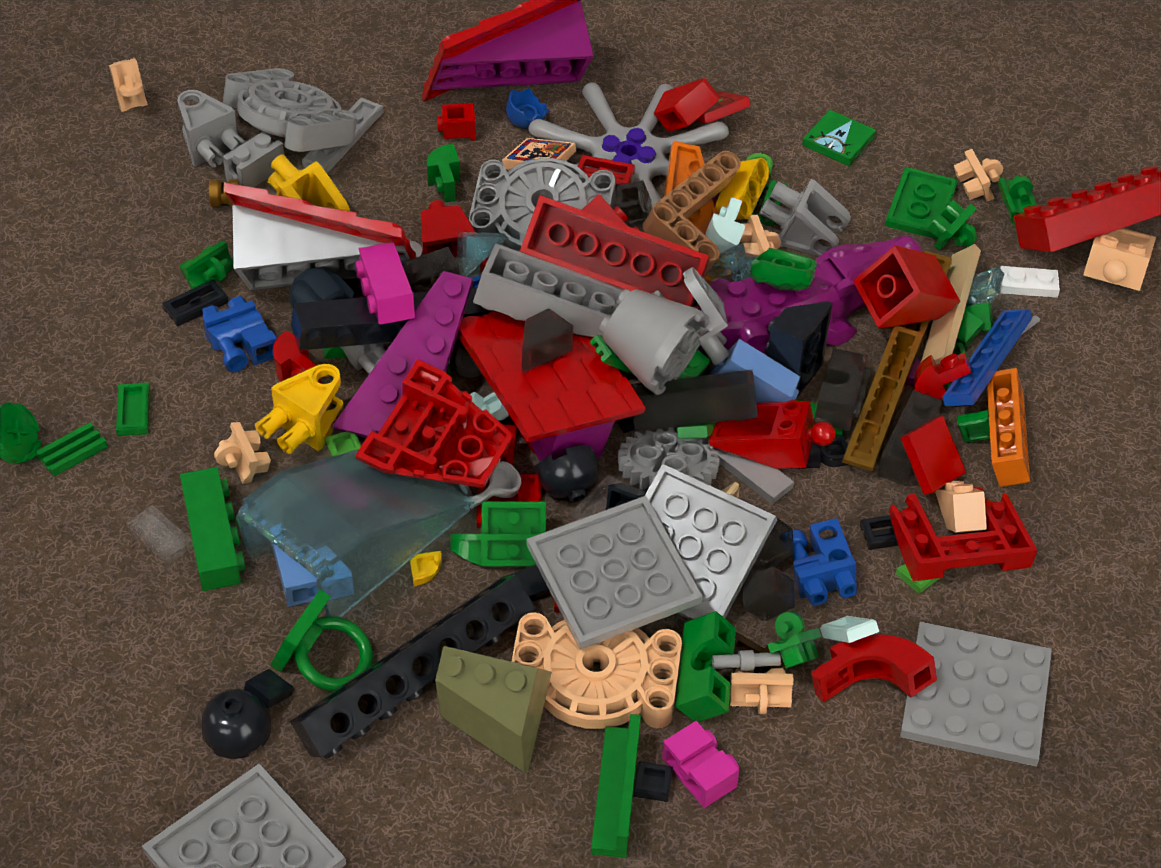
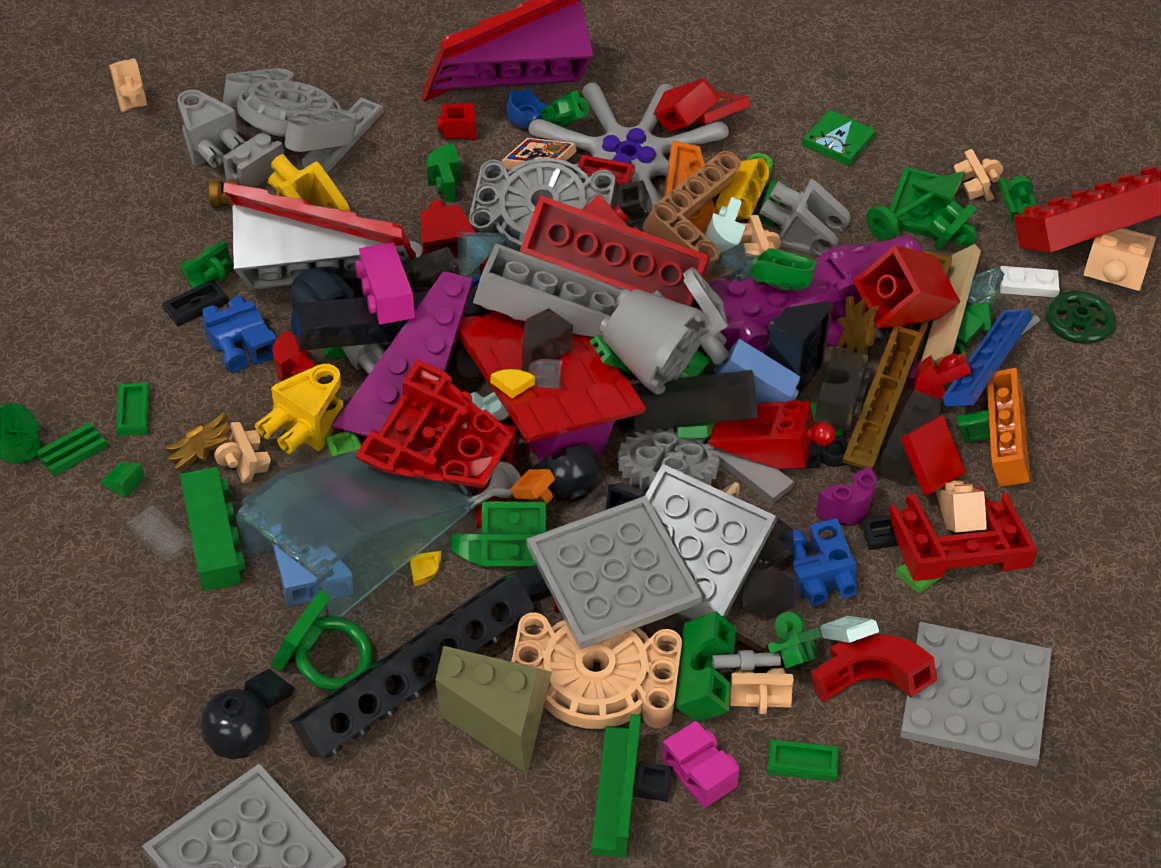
none -> green slope [100,462,145,498]
none -> pearl gold piece [165,412,231,472]
none -> yellow tile [490,369,535,399]
none -> orange tile [510,469,555,505]
none -> clear light blue tile [529,359,562,388]
none -> green hips [541,91,589,127]
none -> green tile [767,739,839,782]
none -> magenta cylinder [816,466,877,526]
none -> pearl gold piece [838,296,879,366]
none -> green piece [866,171,965,242]
none -> dark green plate [1046,291,1116,344]

